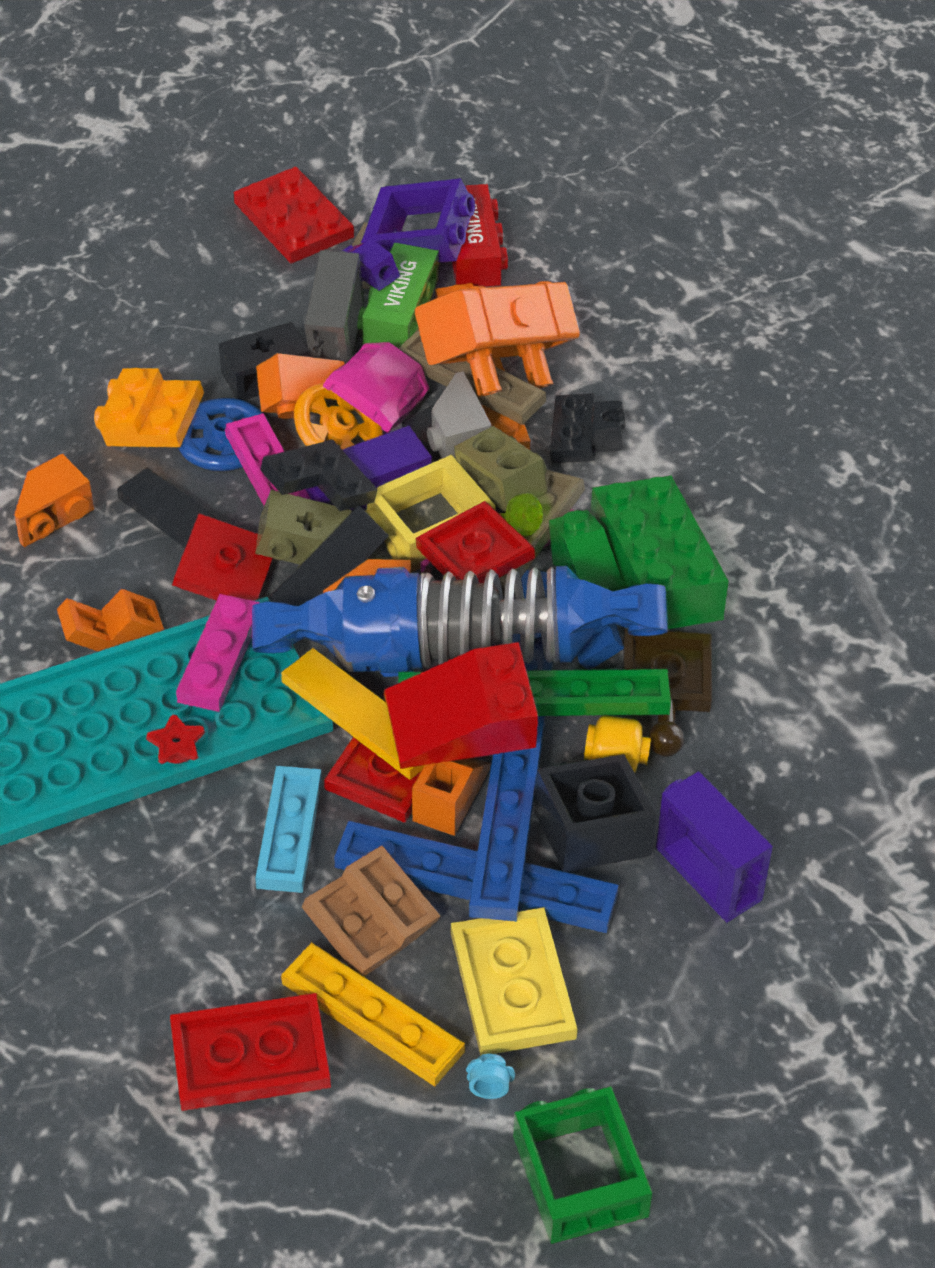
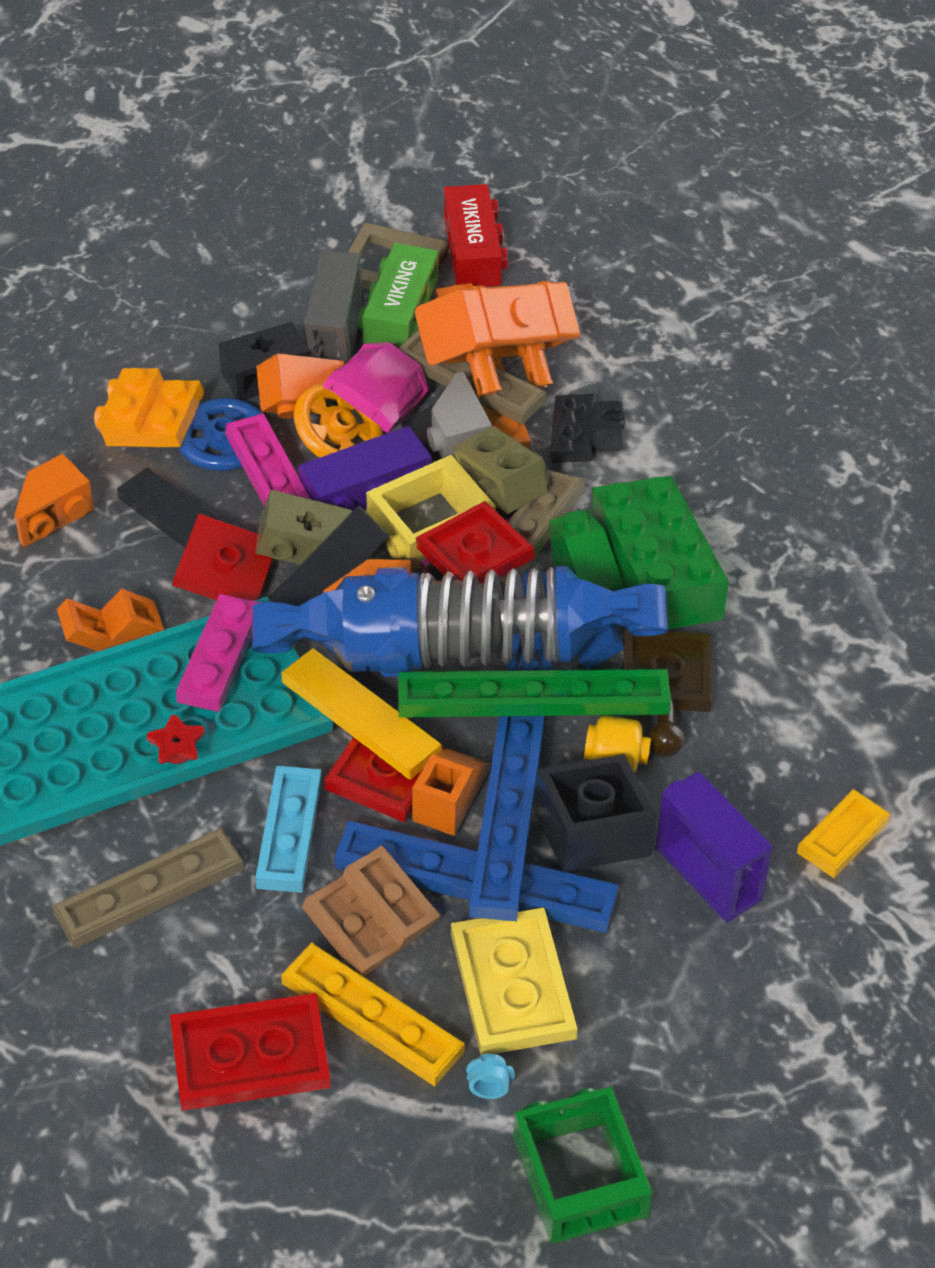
red plate [233,167,354,264] -> none
black plate [260,439,378,511] -> none
dark purple piece [342,239,400,291] -> none
dark purple window [361,178,475,262] -> none
red slope [384,642,538,769] -> none
clear neon green plate [499,493,543,536] -> none
none -> dark tan tile [52,828,244,949]
none -> yellow tile [797,789,891,879]

